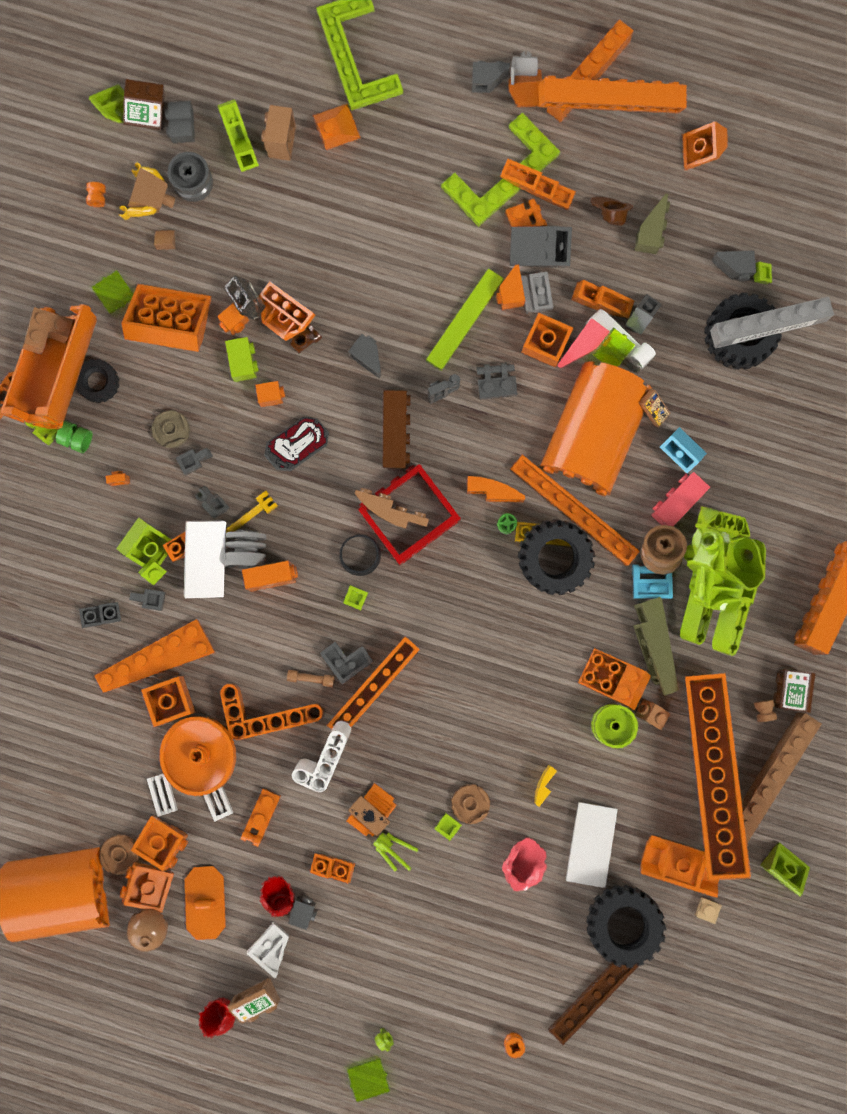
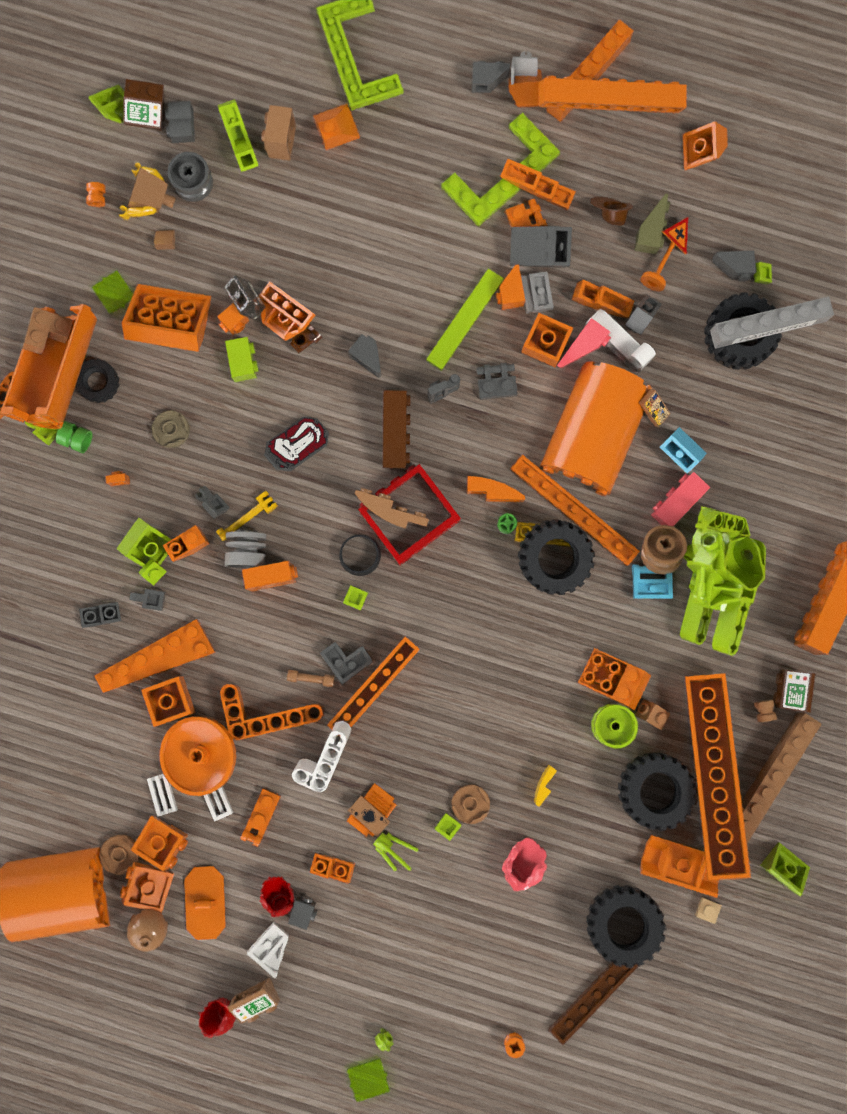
dark grey plate [176,448,213,475] -> none
white tile [184,521,226,598] -> none
orange brick [255,381,285,407] -> none
white tile [566,802,618,888] -> none
clear neon green piece [592,327,635,367] -> none
olive wedge [633,597,679,696] -> none
none -> black tyre [618,752,698,831]
none -> orange piece [640,217,688,292]

